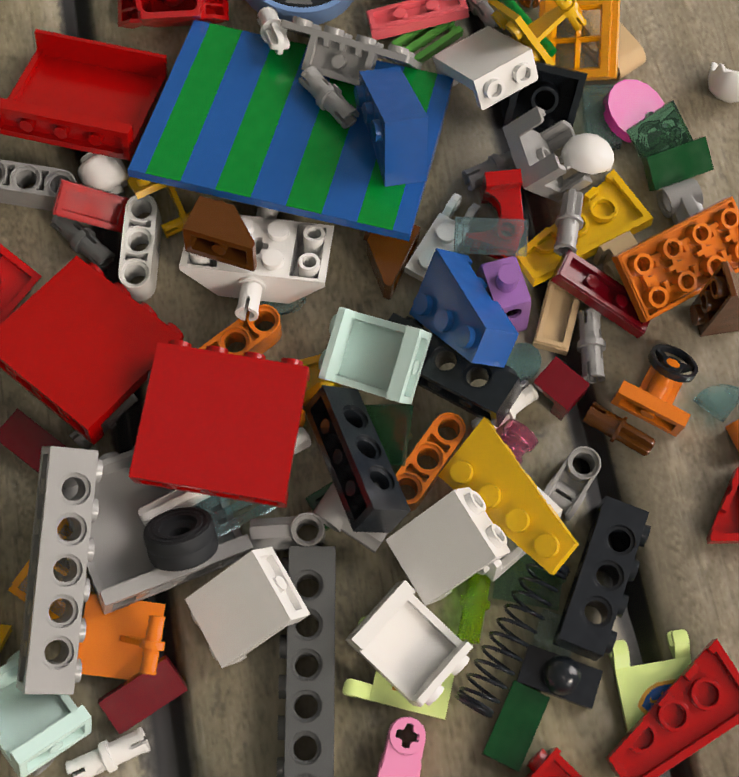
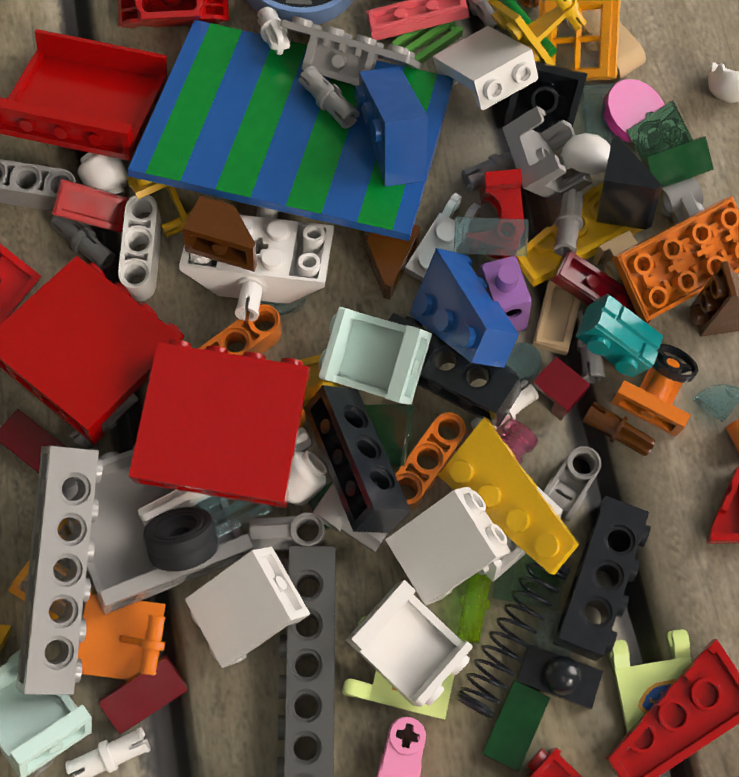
none -> white head [287,450,327,506]
none -> teal brick [575,294,663,378]
none -> black slope [596,136,662,230]

